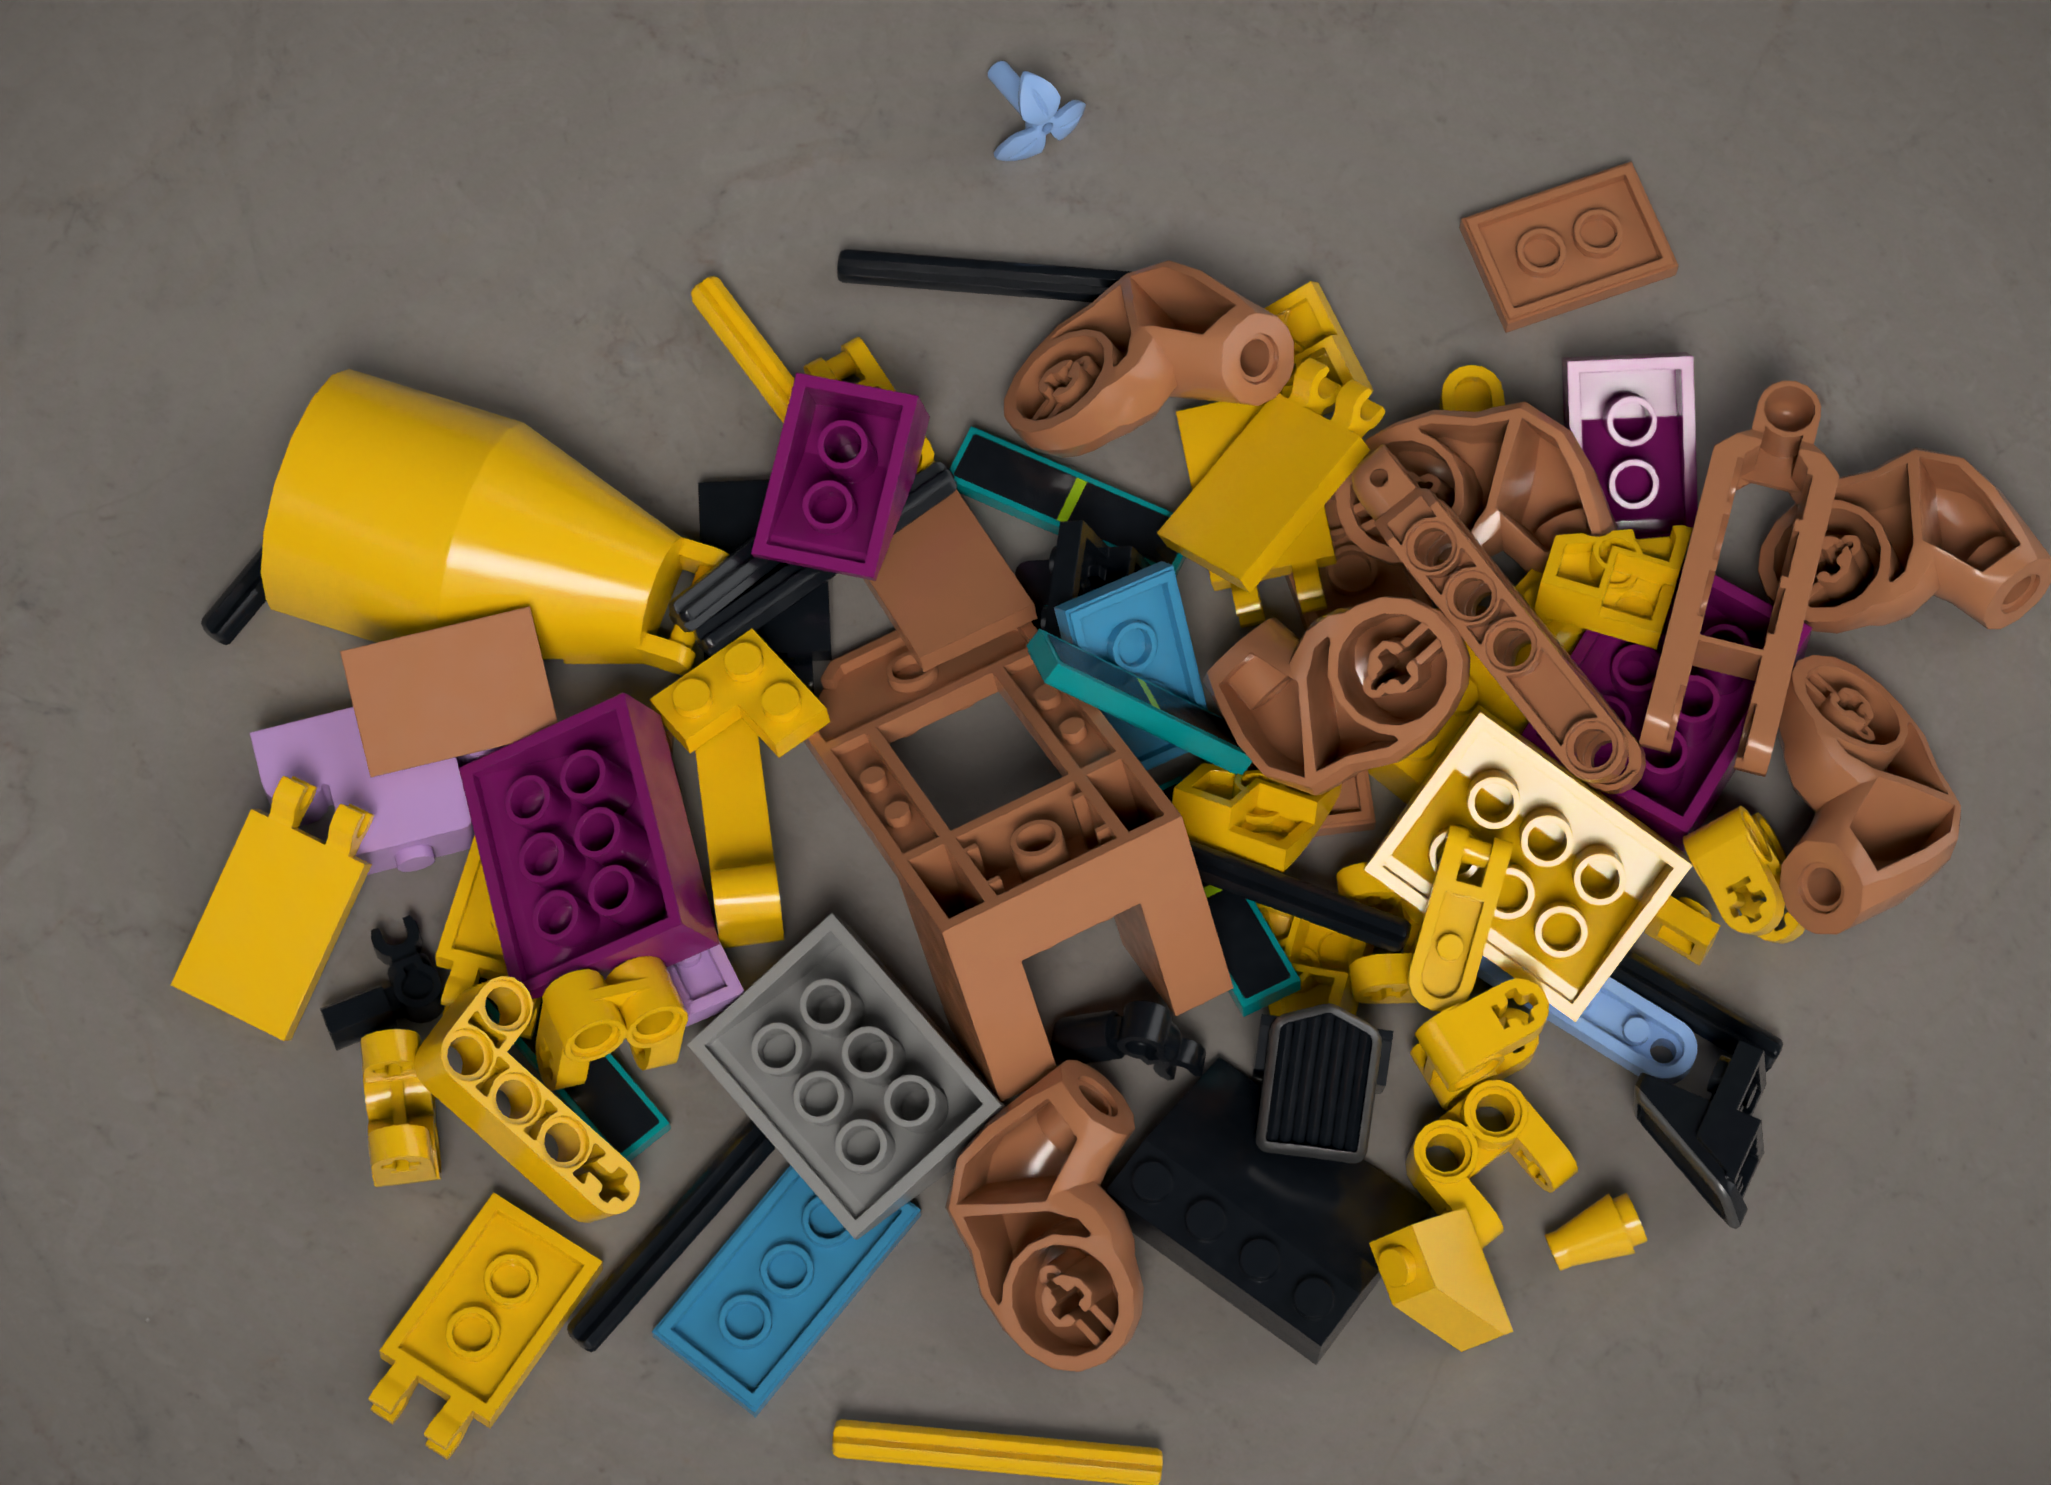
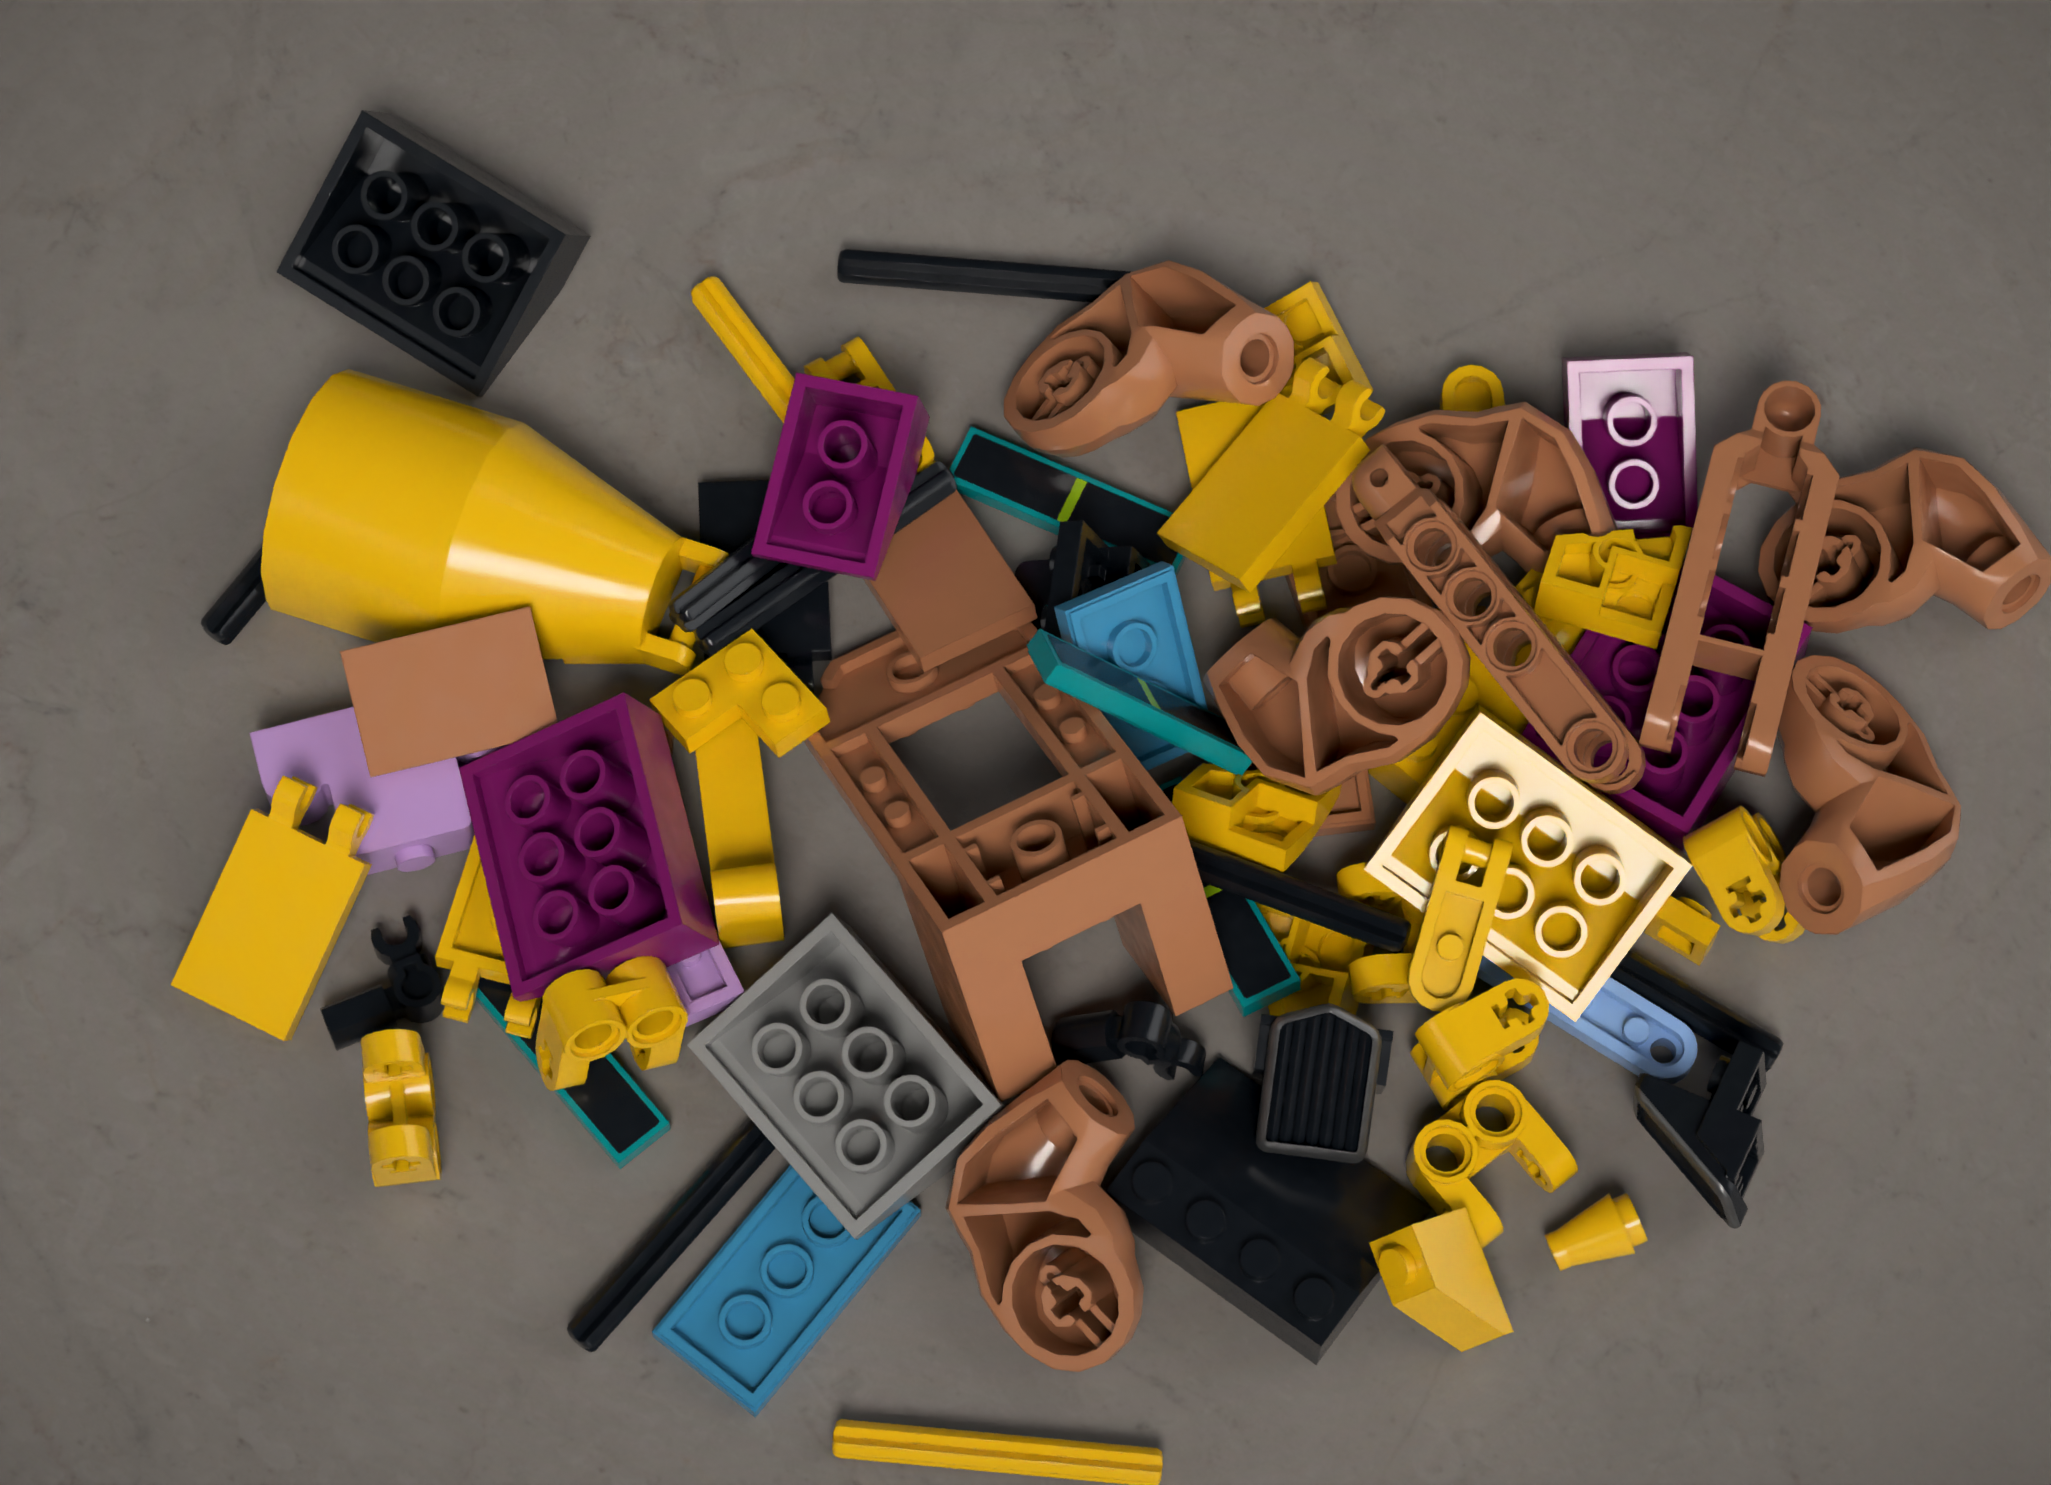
yellow tile [368,1192,603,1460] -> none
yellow beam [414,976,640,1223] -> none
light blue plant [988,61,1086,161] -> none
nougat tile [1459,162,1679,333] -> none
none -> black slope [277,110,591,397]

